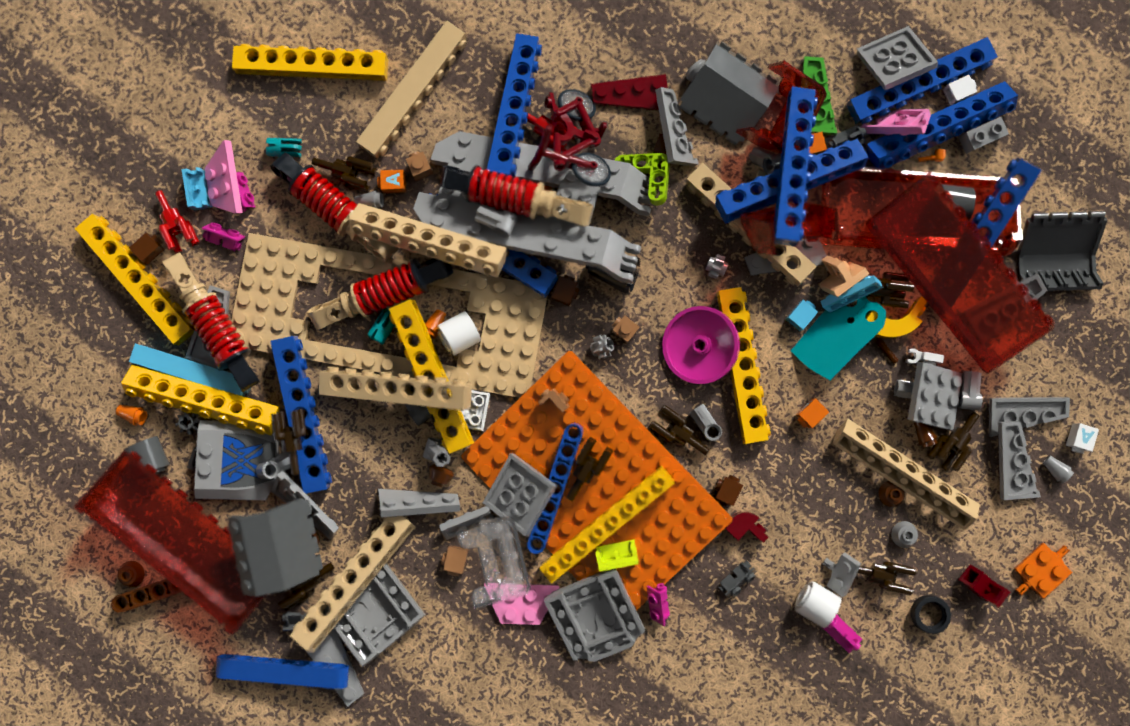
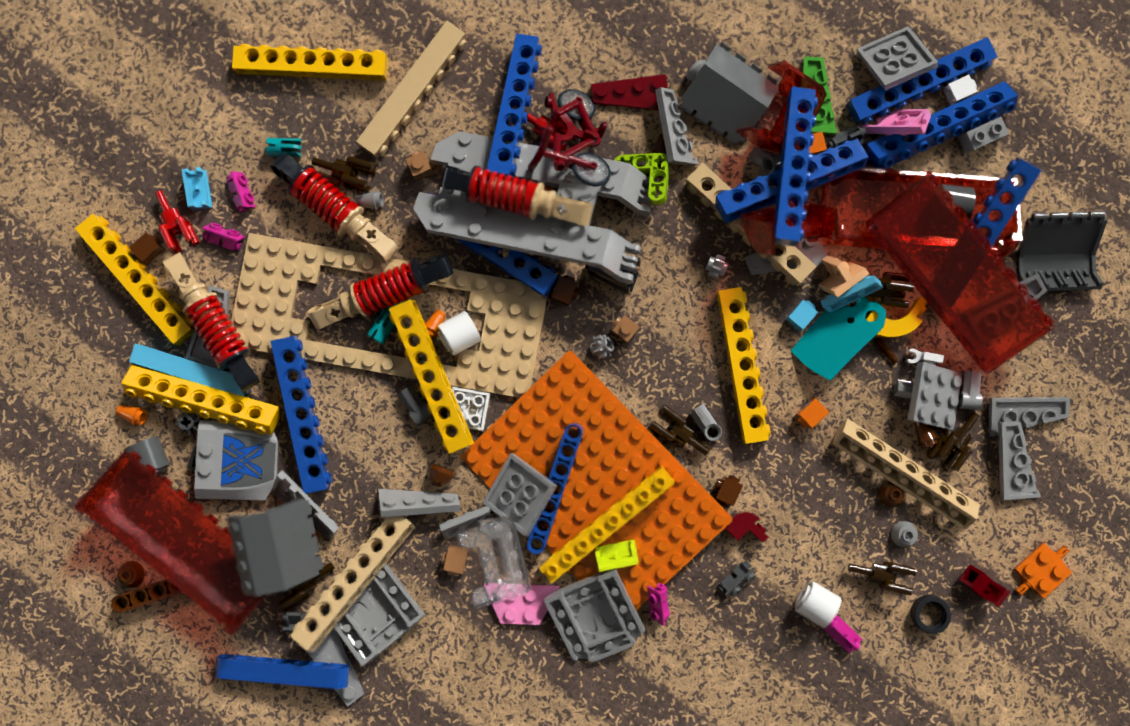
bright pink wing [205,140,243,214] -> none
light grey piece [256,452,291,480] -> none
dark brown plant [271,409,306,475] -> none
tan brick [319,367,472,410] -> none
tan brick [349,203,507,278] -> none
orange brick [377,170,406,193] -> none
light grey piece [423,437,451,467] -> none
light grey piece [475,204,518,238] -> none
medium nougat bracket [538,388,570,412] -> none
dark brown plant [567,437,614,501] -> none
dark pink dish [662,306,740,384] -> none
light grey plate [823,553,861,597] -> none
orange hand [918,149,946,162] -> none
light grey cone [1042,455,1074,484] -> none
white brick [1066,423,1099,454] -> none

